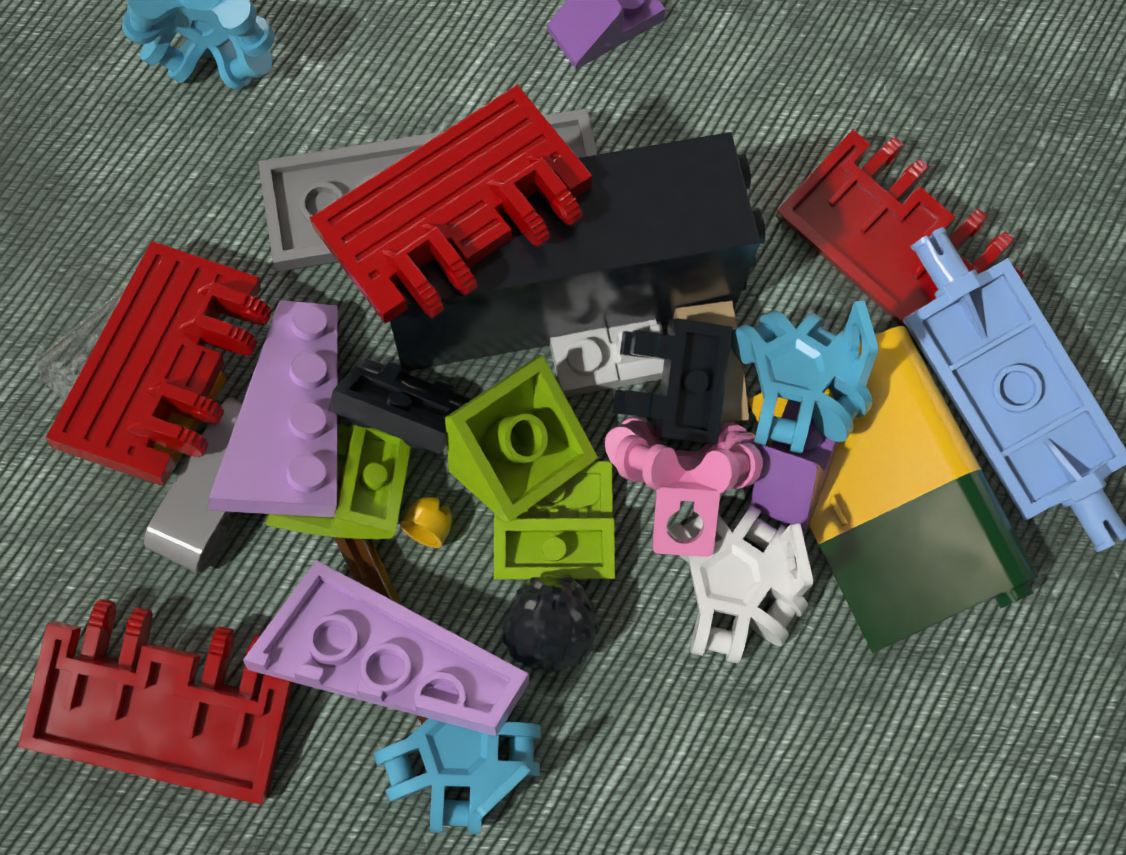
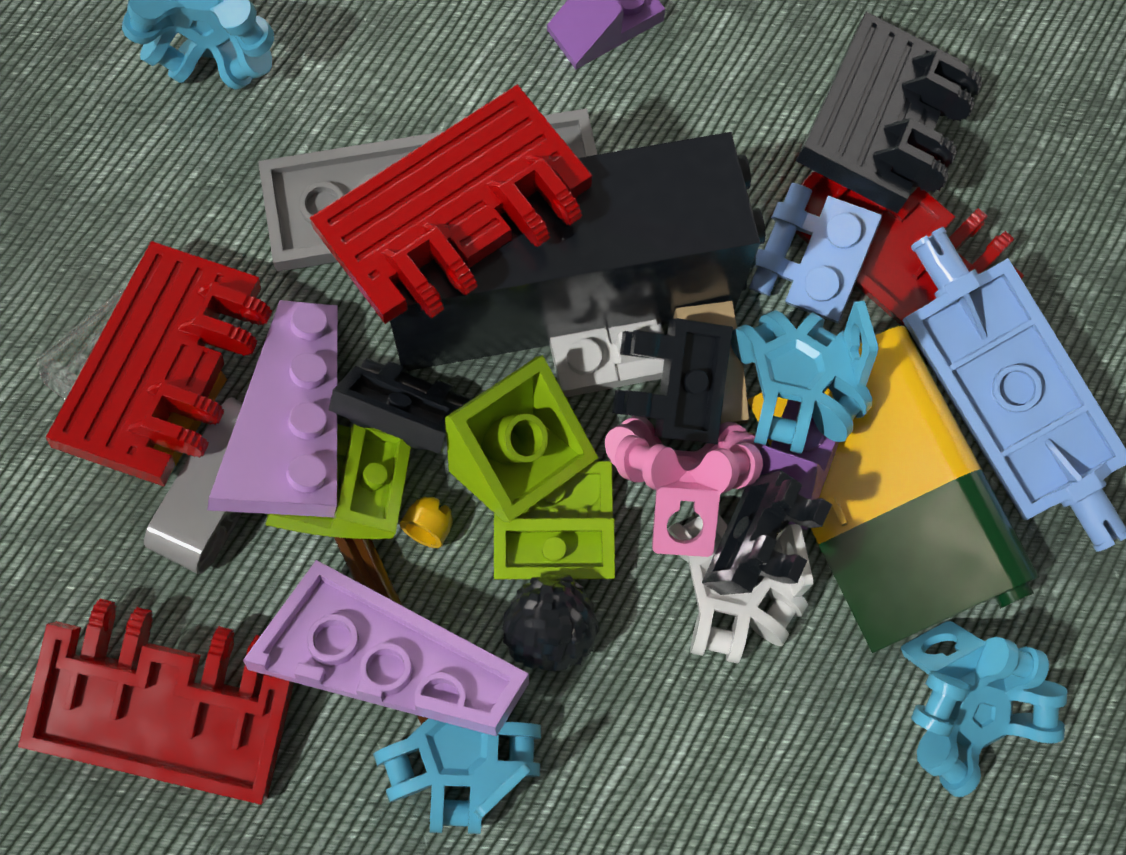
none -> black plate [702,470,832,595]
none -> light blue plate [749,183,882,324]
none -> black hinge [796,12,983,213]
none -> medium azure piece [901,621,1068,797]

